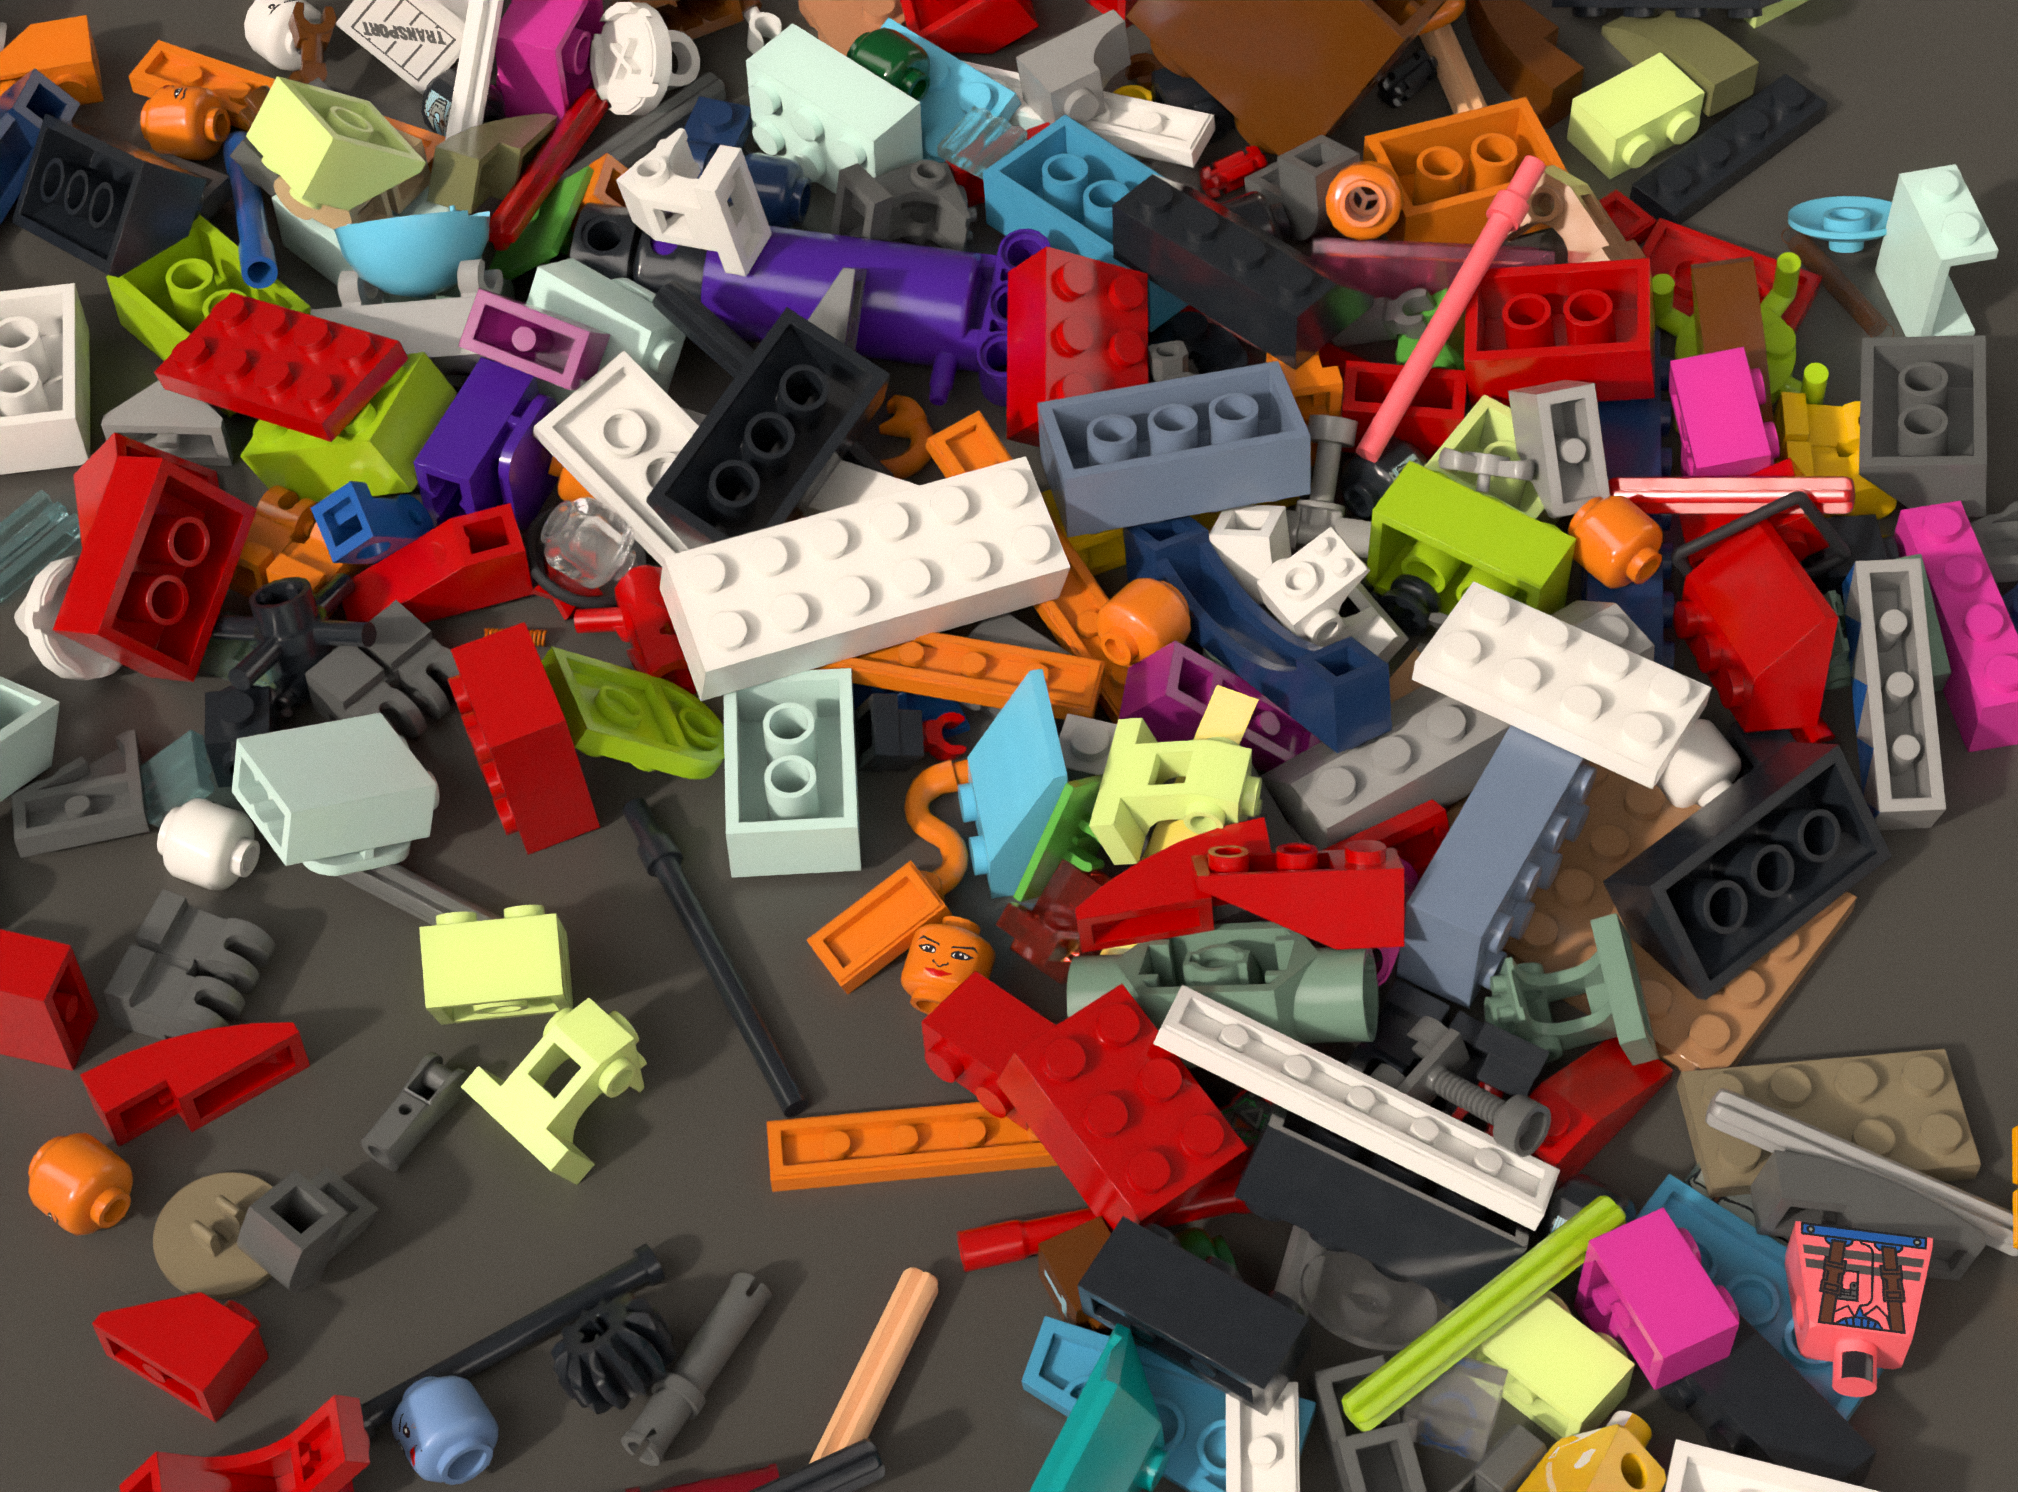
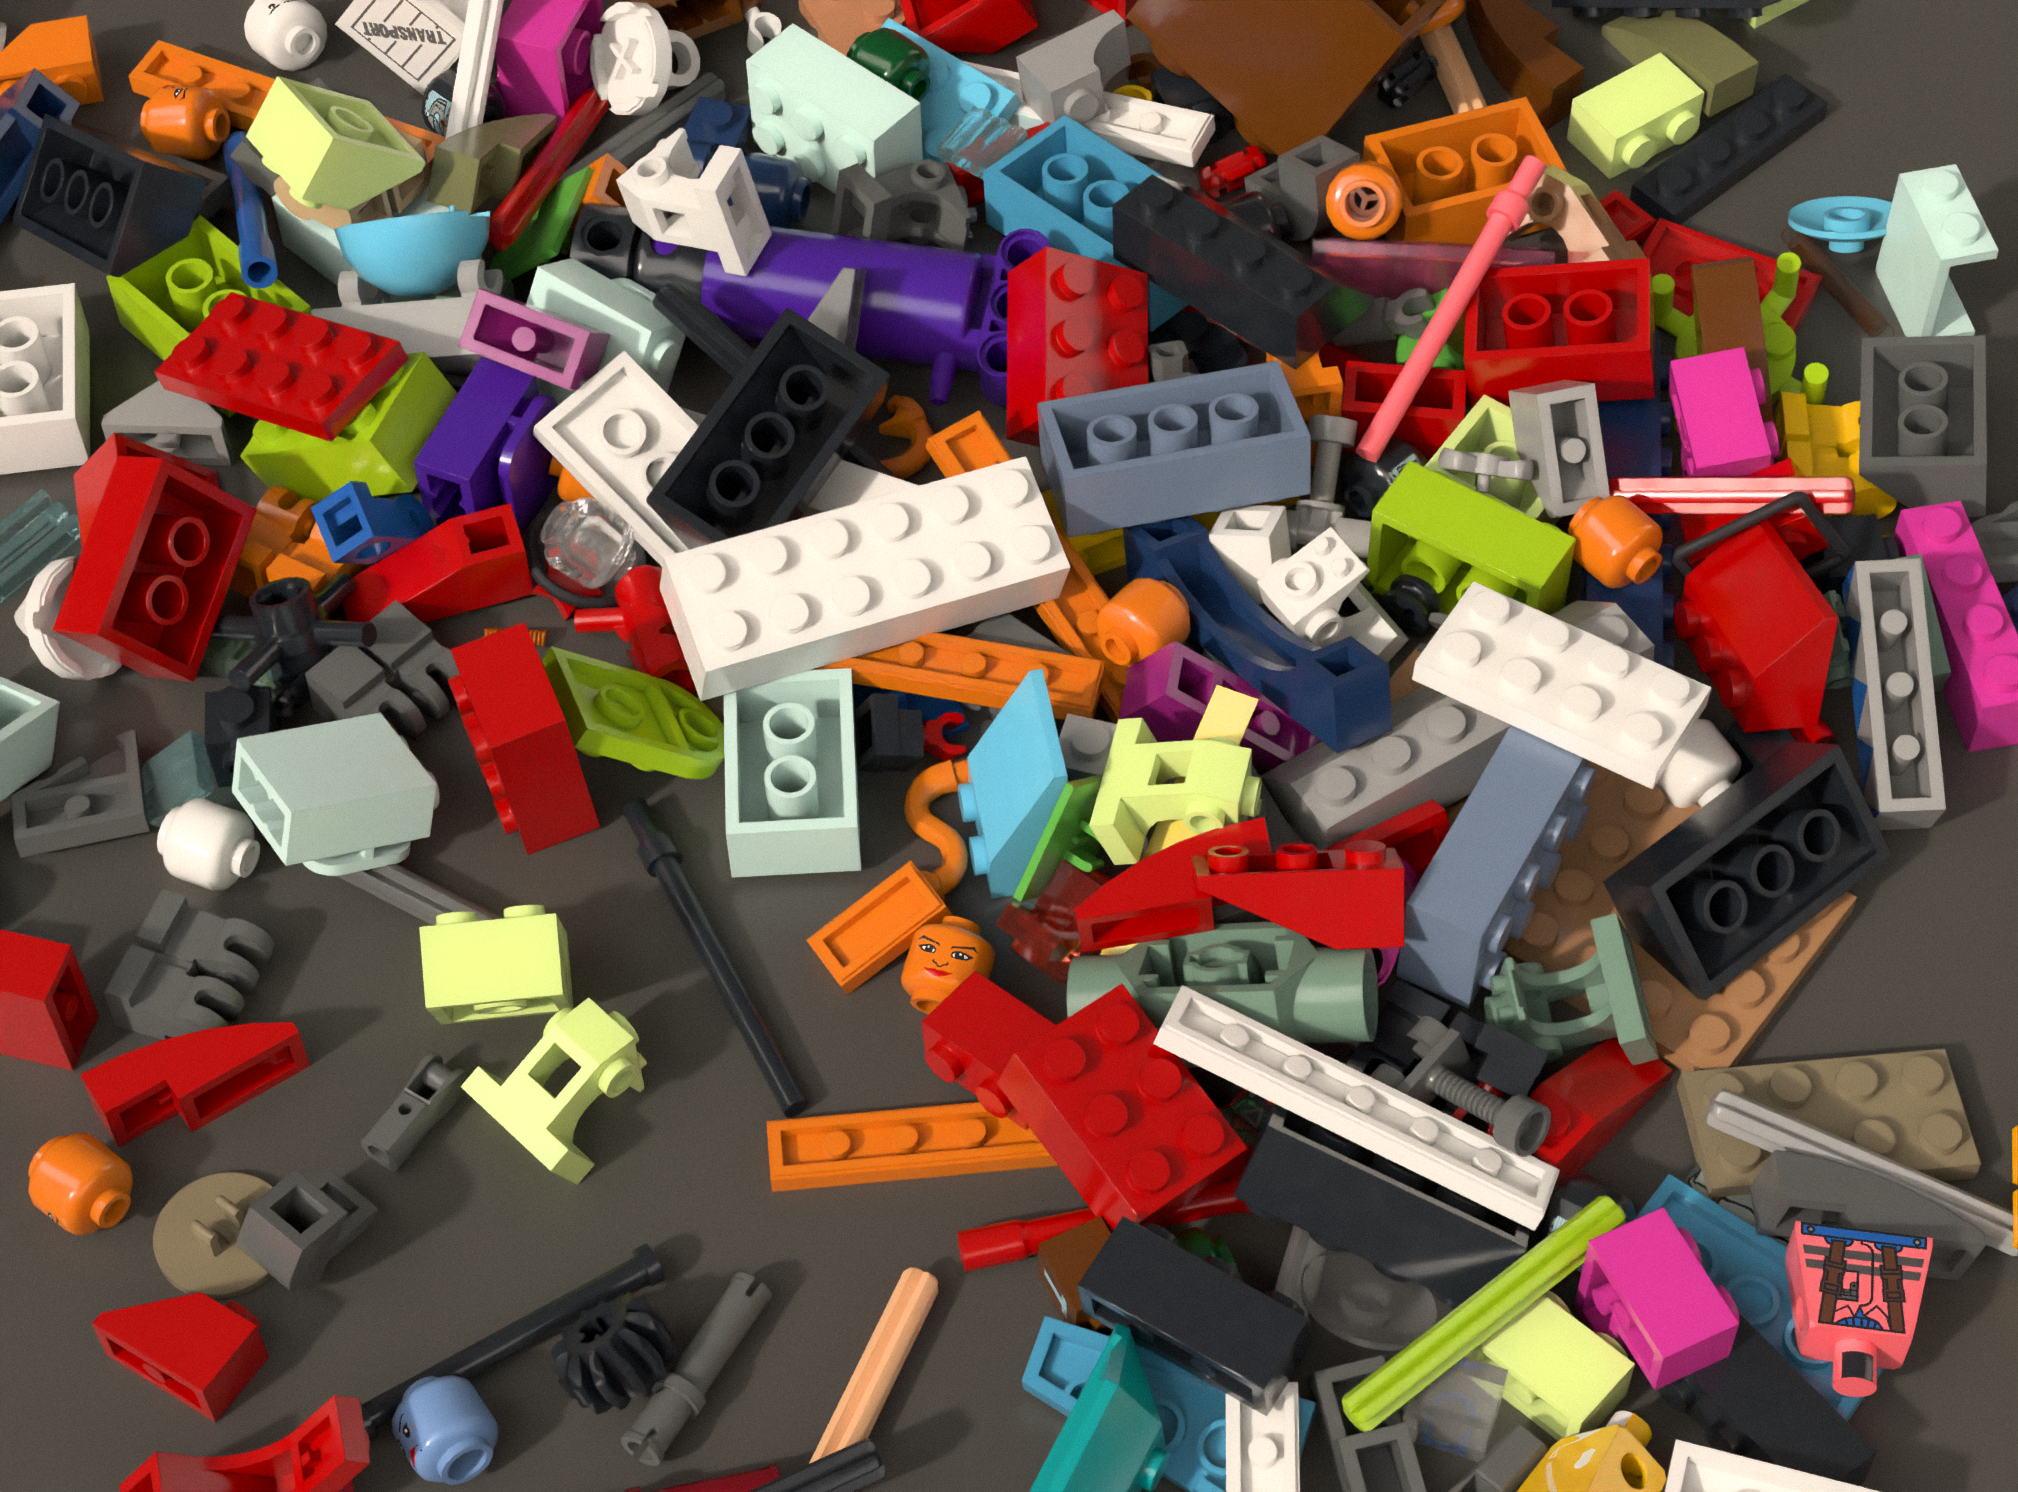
reddish brown piece [238,2,337,129] -> none

